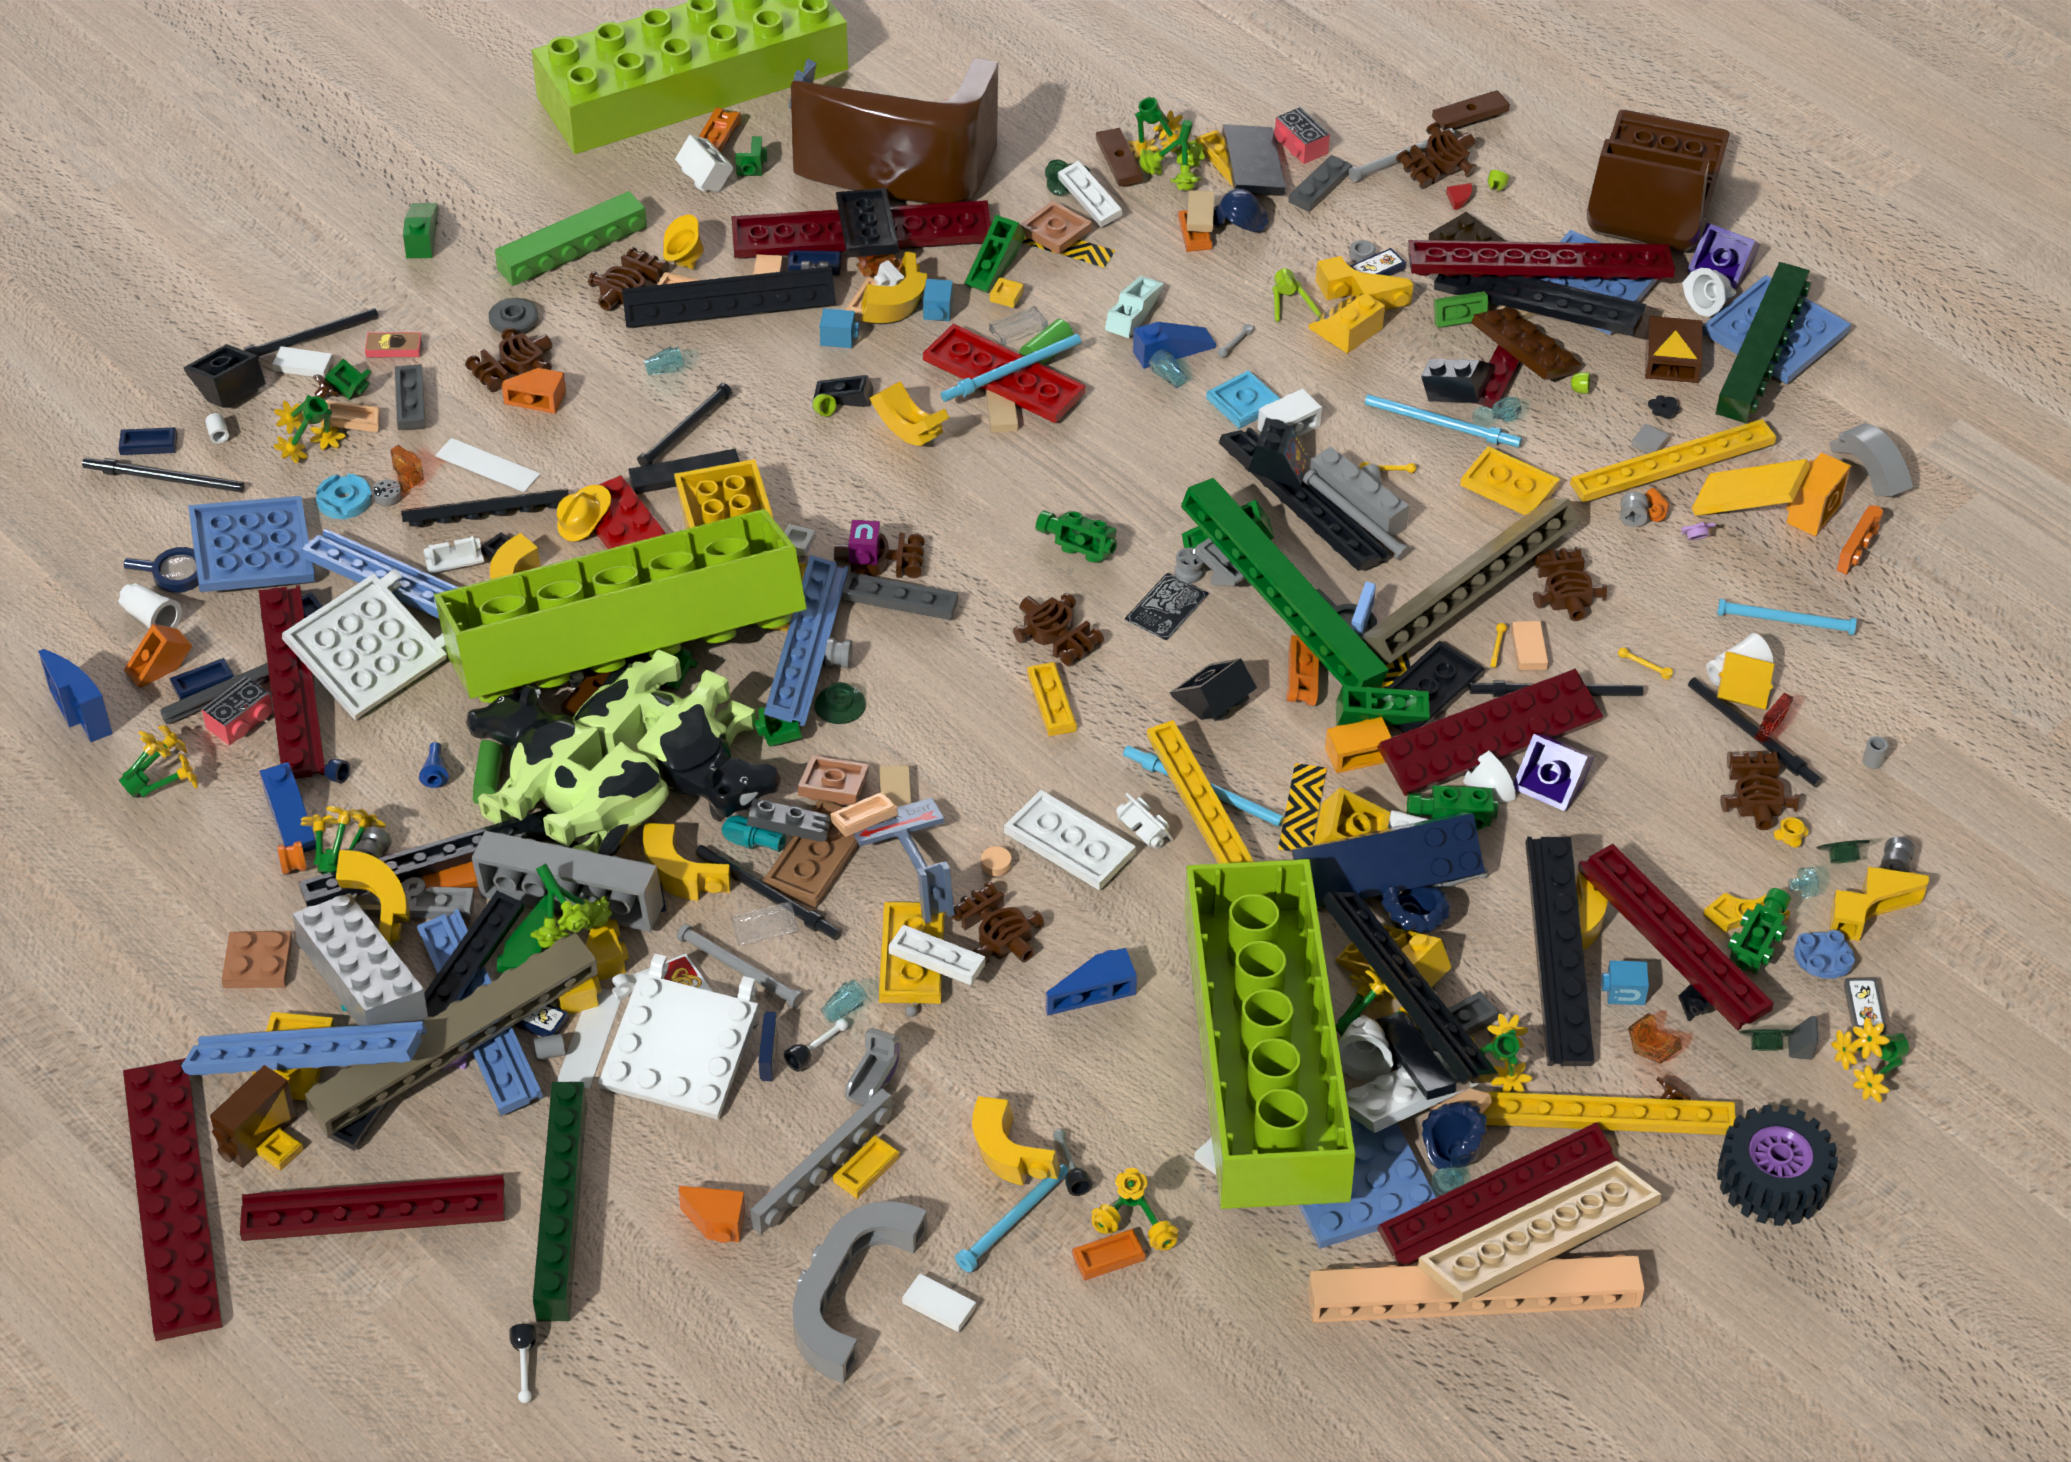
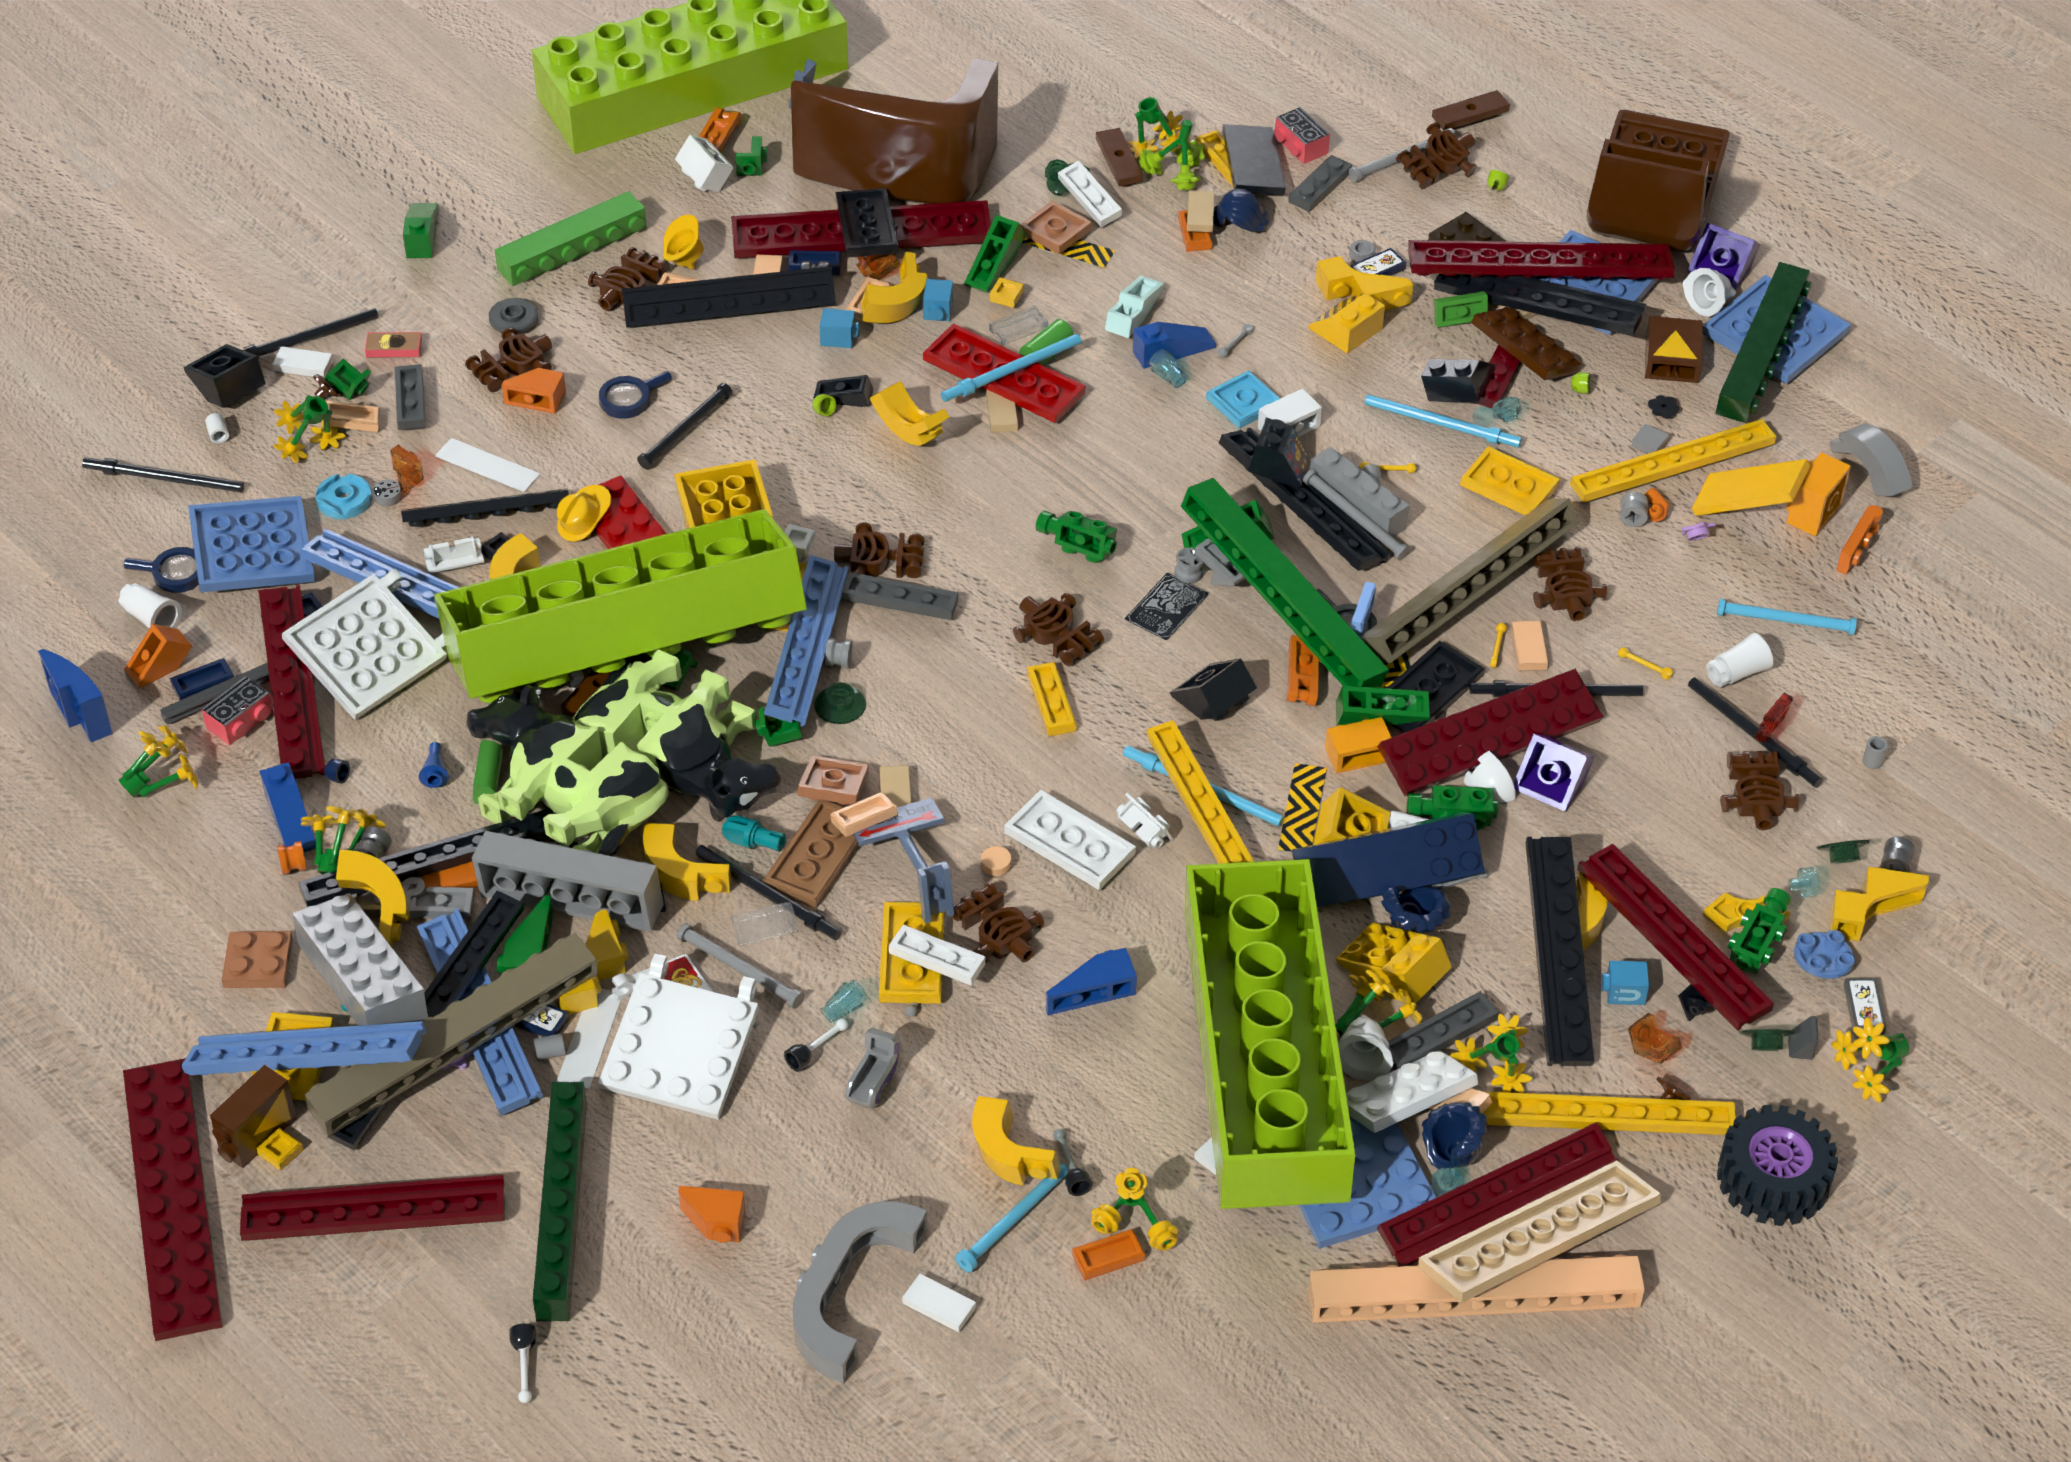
dark blue tile [118,427,177,455] -> none
lime plant [531,863,612,948] -> none
black tile [628,448,740,494] -> none
clear light blue cone [644,346,685,375] -> none
dark grey hinge [747,798,831,842] -> none
light grey plate [750,1088,892,1235] -> none
dark blue tile [758,1012,778,1082] -> none
yellow tile [833,1135,900,1199] -> none
magenta brick [848,519,881,565] -> none
white tile [874,260,905,286] -> none
lime plant [1272,268,1321,322] -> none
black plate [1321,892,1498,1085] -> none
black tile [1375,1011,1456,1100] -> none
red tile [1446,183,1472,210] -> none
yellow piece [1717,651,1775,710] -> none
yellow plate [1773,817,1809,848] -> none
none -> dark blue piece [599,371,672,419]

